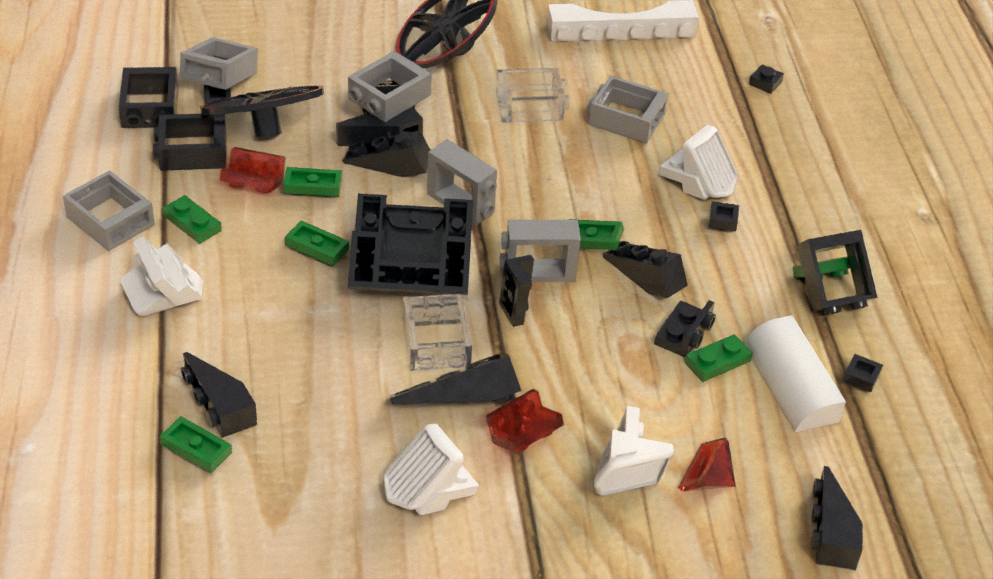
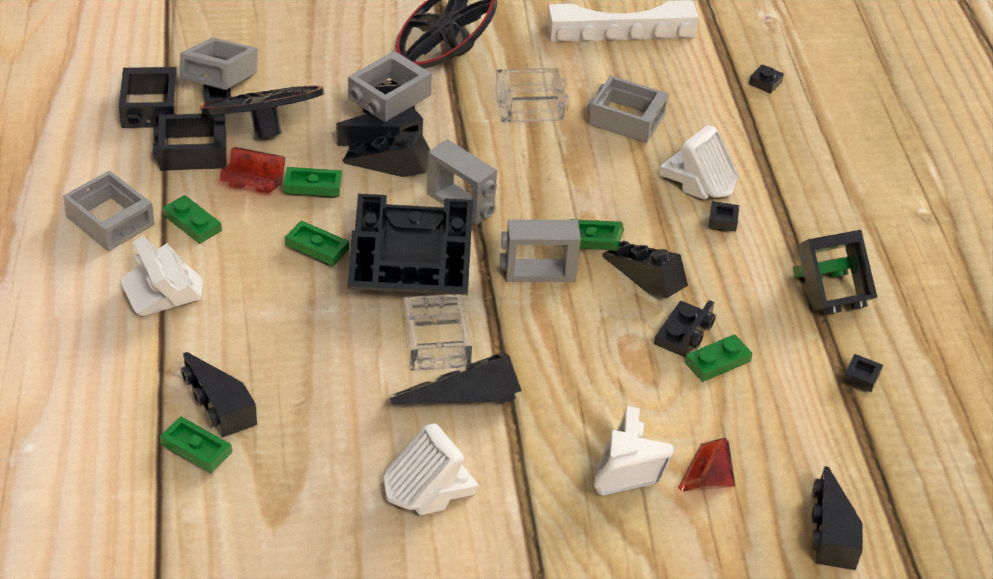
clear red bracket [486,389,564,453] -> none
black bracket [499,255,534,327] -> none
white brick [744,315,846,432] -> none

